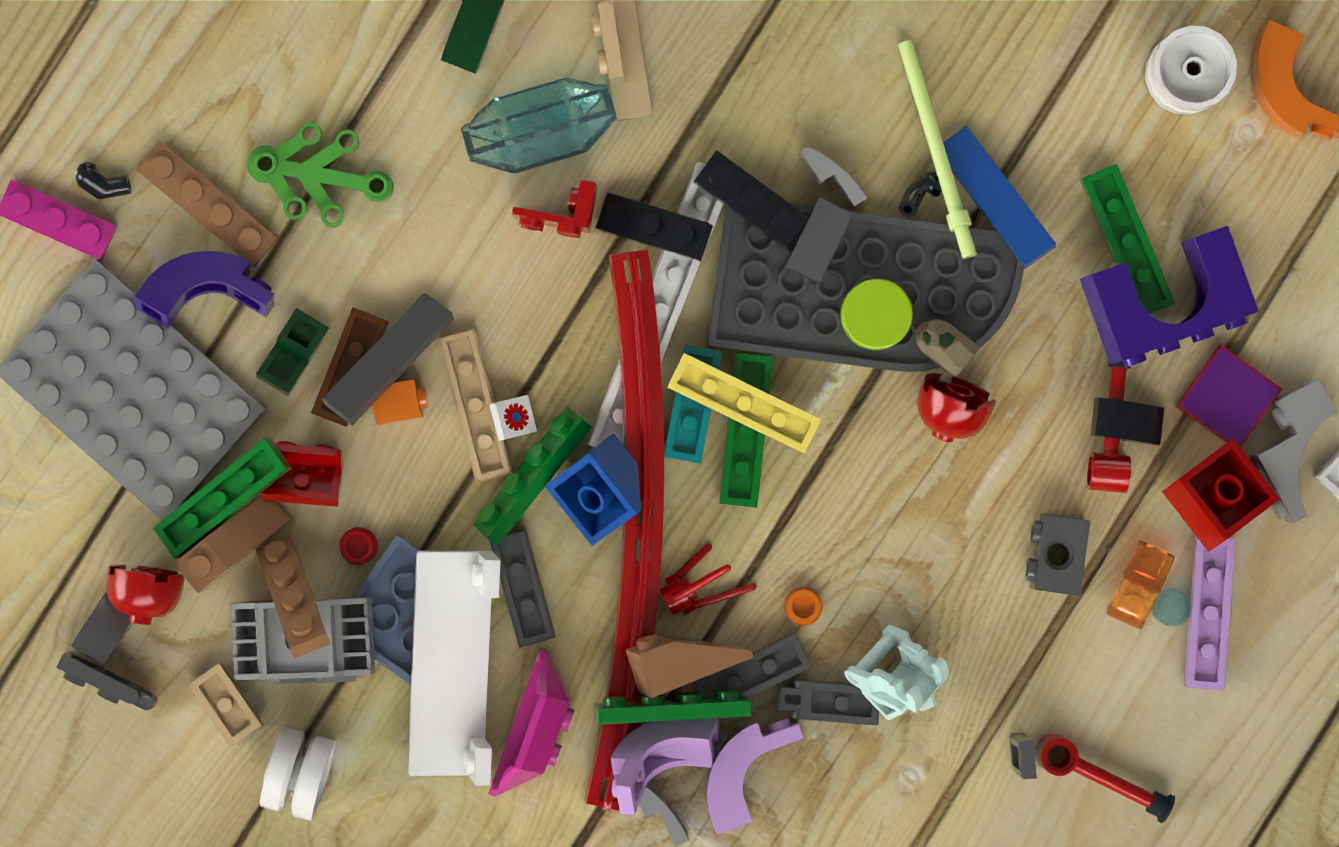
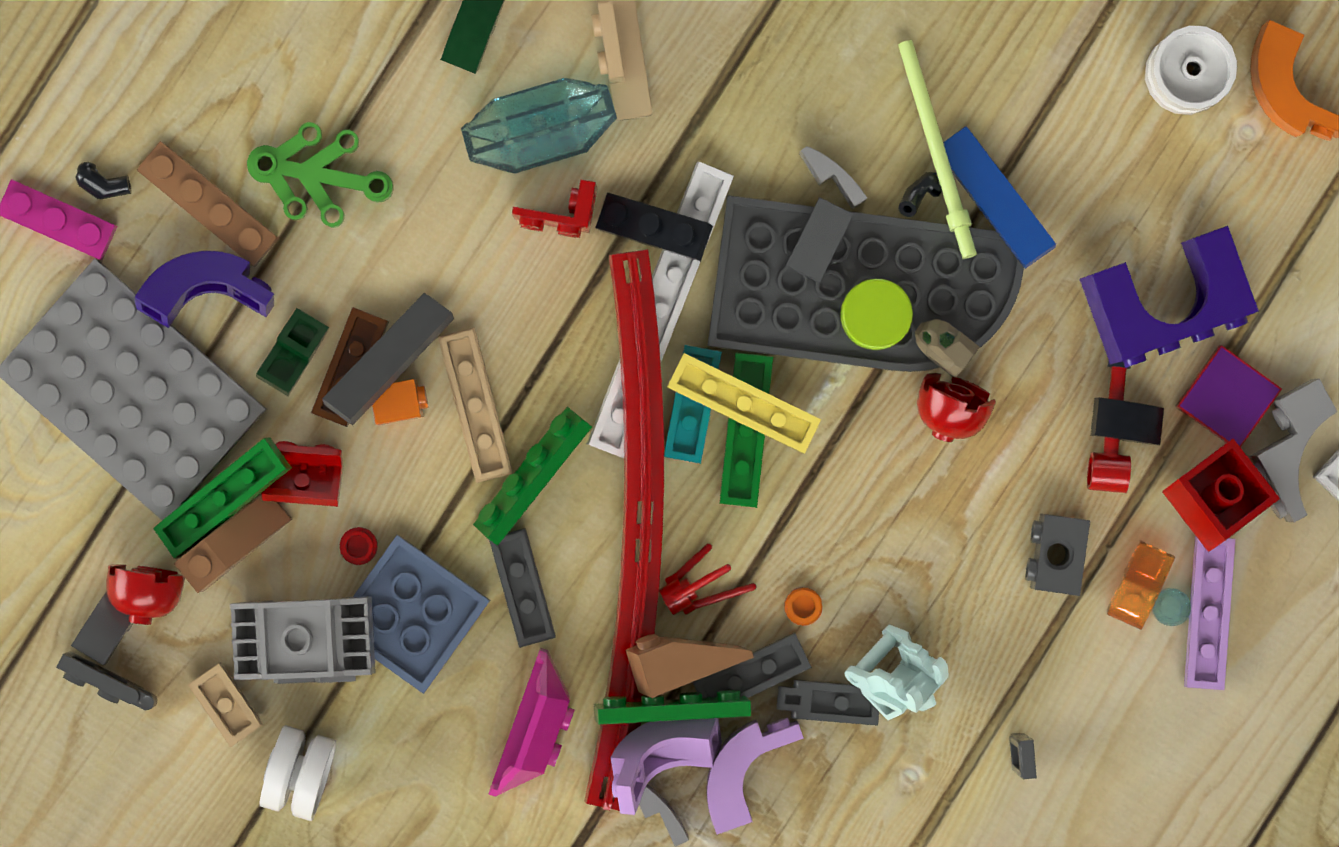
medium nougat plate [255,535,331,659] -> none
white bracket [407,551,501,786] -> none
white tile [489,395,537,441] -> none
blue slope [545,433,641,546] -> none
black plate [694,150,809,249] -> none
red piece [1035,734,1175,823] -> none
green plate [1080,164,1175,314] -> none

